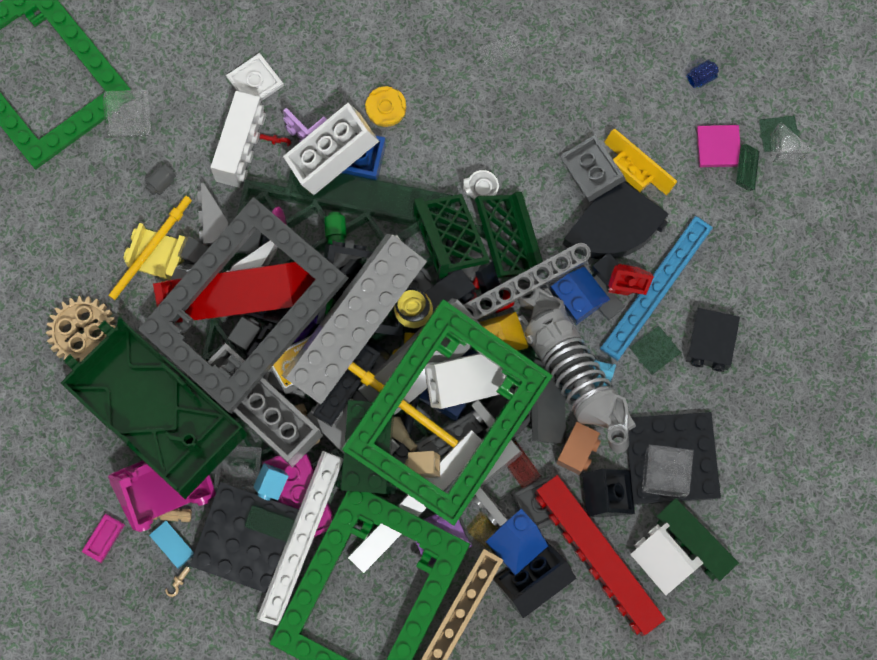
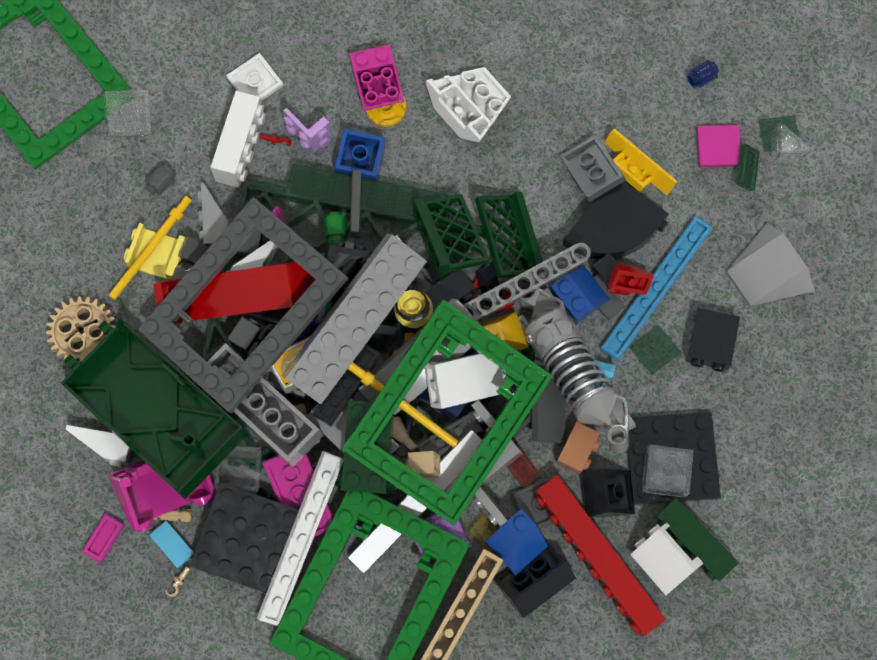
clear green tile [244,505,295,542] -> none
medium azure brick [253,463,289,501] -> none
white brick [283,103,379,195] -> none
white piece [463,170,499,200] -> none
none -> white slope [66,425,132,468]
none -> dark pink slope [349,44,405,111]
none -> dark grey tile [350,170,362,238]
none -> white wedge [425,67,511,142]
none -> light grey wedge [727,223,815,307]

